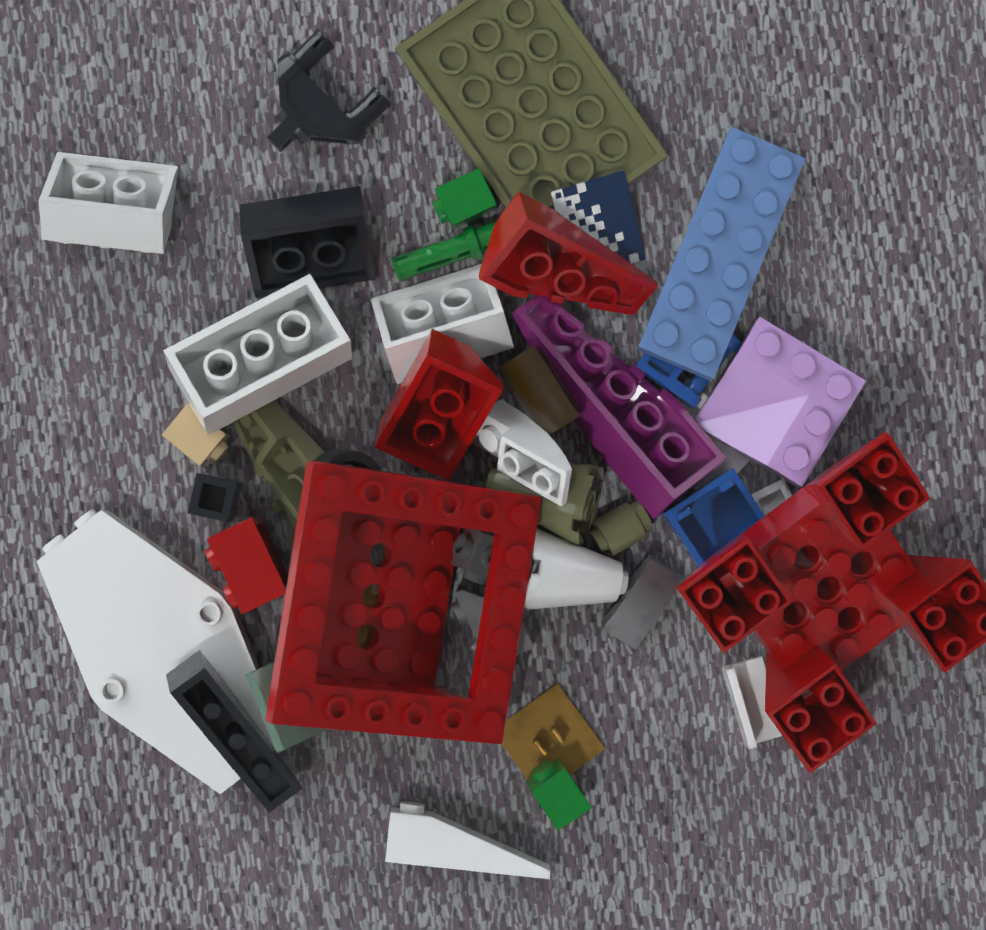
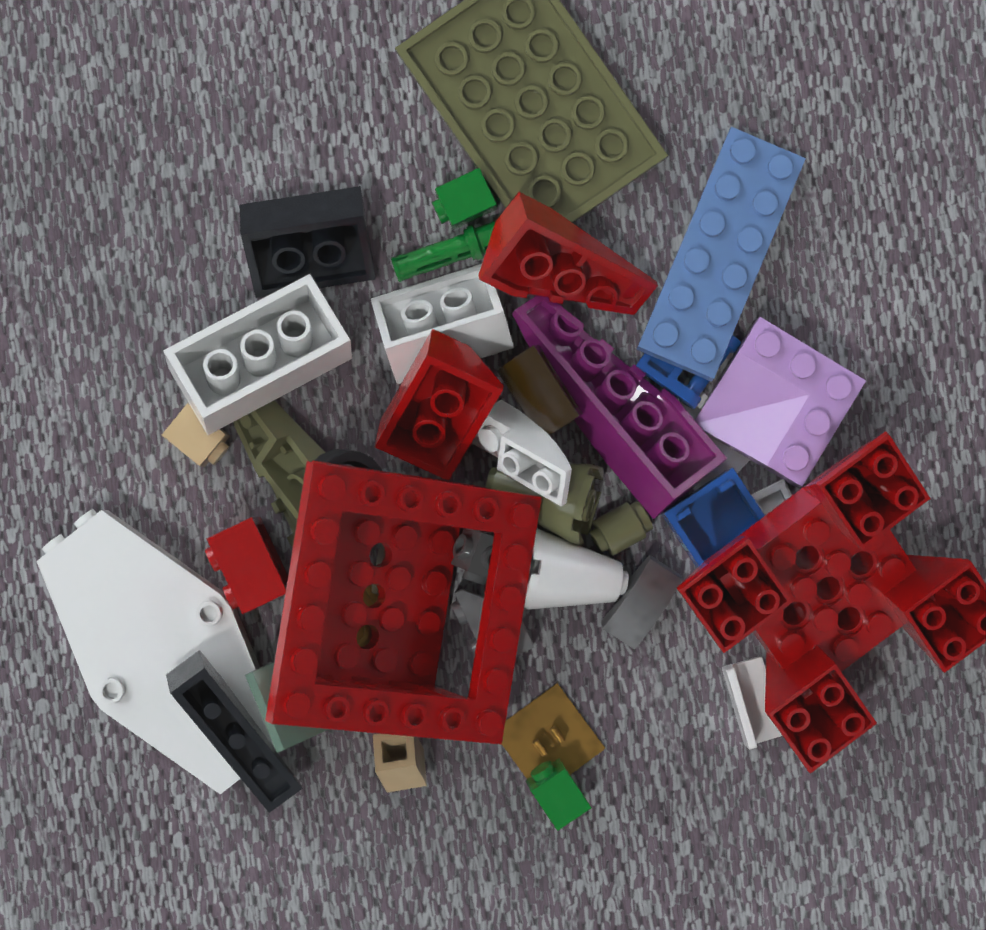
white slope [39,152,178,254] -> none
black brick [188,473,243,522] -> none
black connector [267,29,392,152] -> none
white slope [385,802,550,879] -> none
dark blue sticker [551,170,646,264] -> none
none -> tan brick [373,734,427,793]

